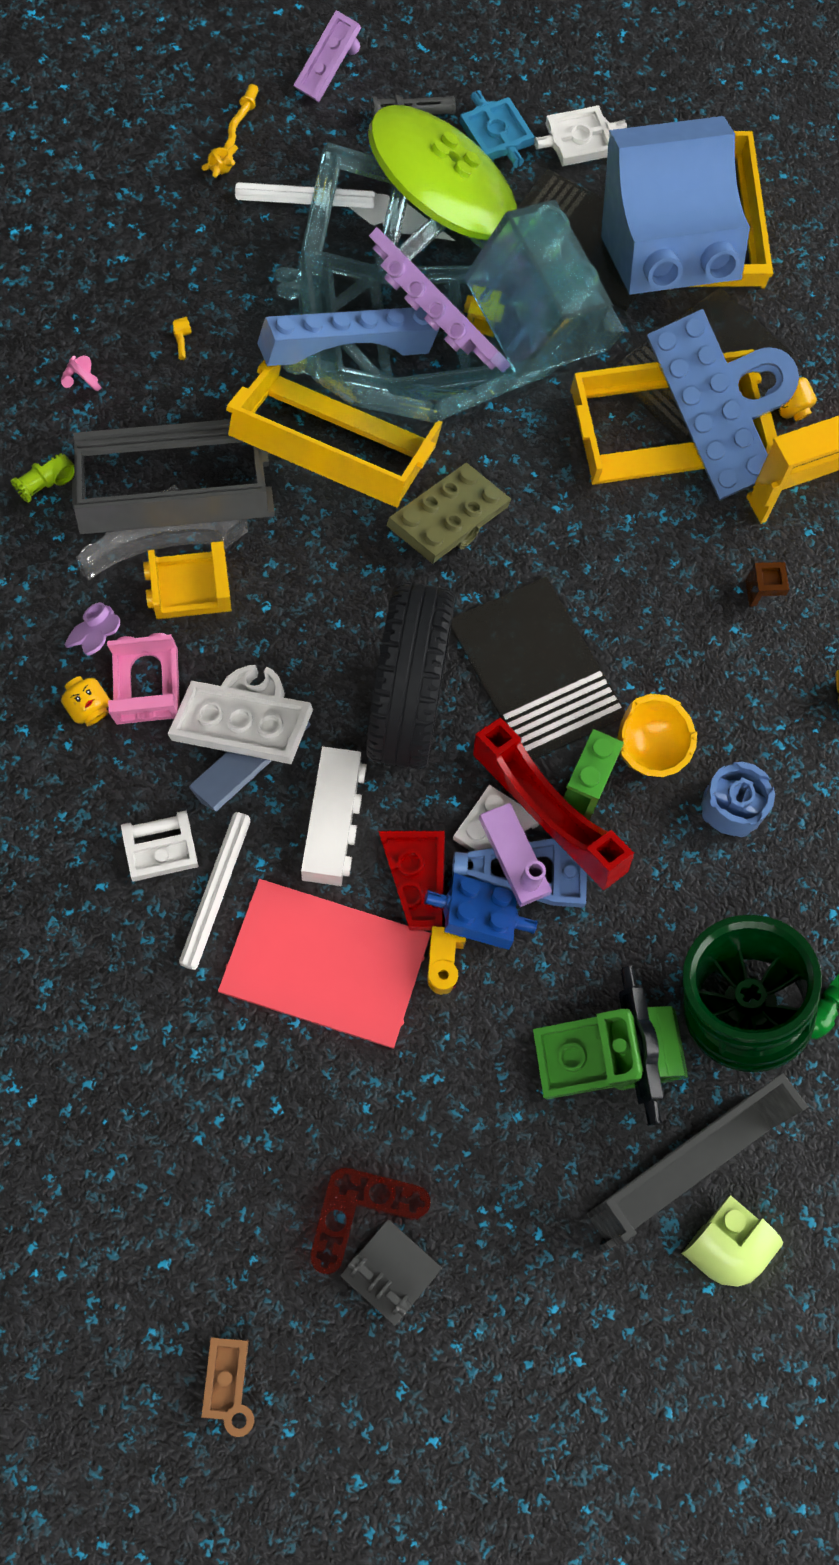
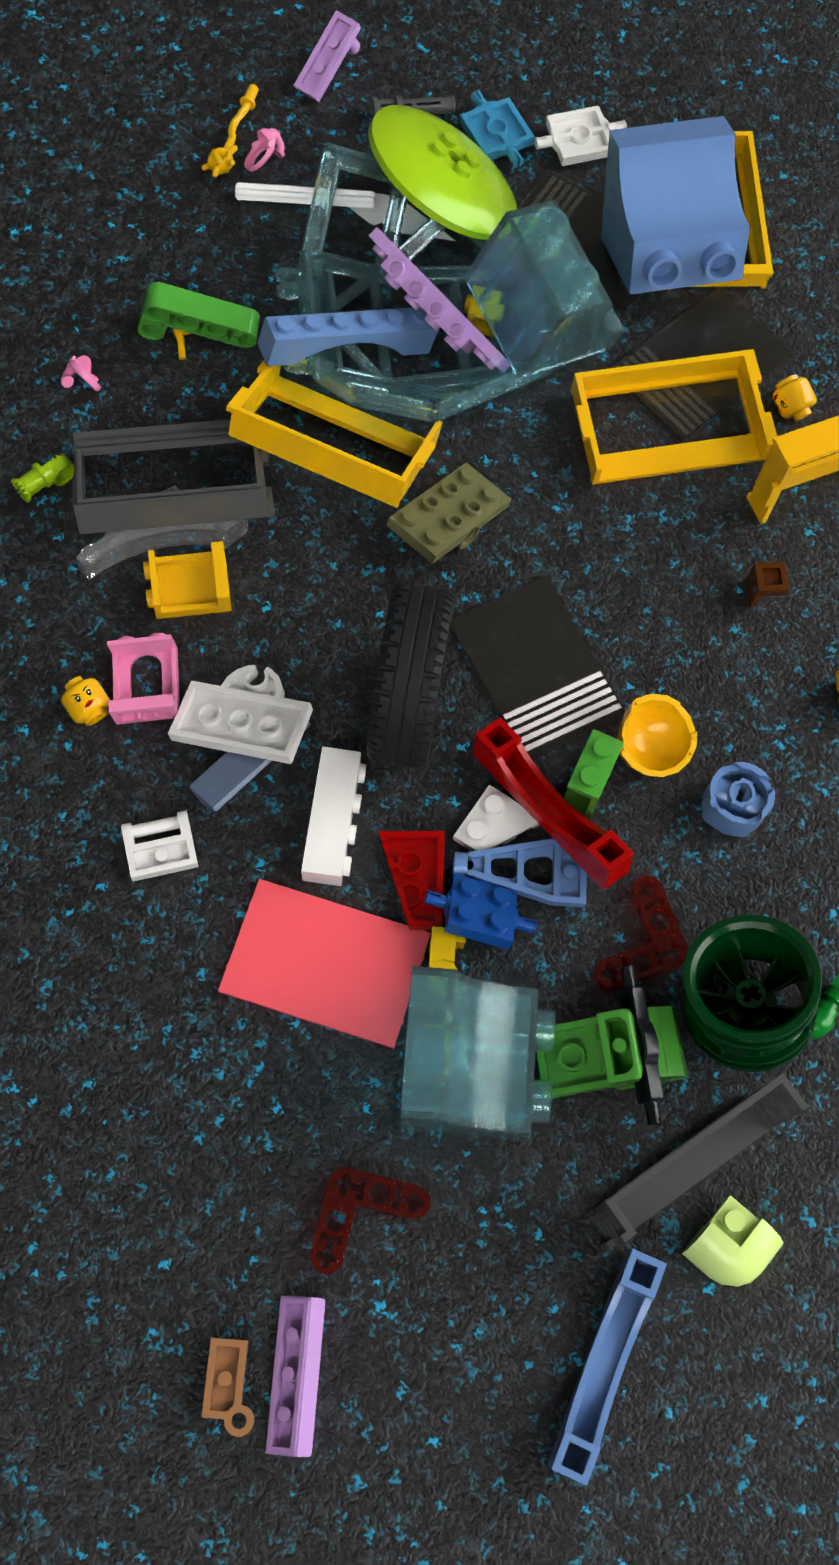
lavender plate [64,602,120,656] -> none
white axle [179,812,250,970] -> none
dark grey hinge [340,1219,442,1326] -> none
lavender piece [479,803,552,907] -> none
medium blue plate [647,309,799,501] -> none
none -> bright green beam [138,282,260,348]
none -> bright pink piece [244,128,285,172]
none -> lavender slope [265,1295,325,1457]
none -> clear light blue brick [399,966,555,1140]
none -> medium blue arch [546,1248,667,1486]
none -> clear red beam [593,875,688,991]

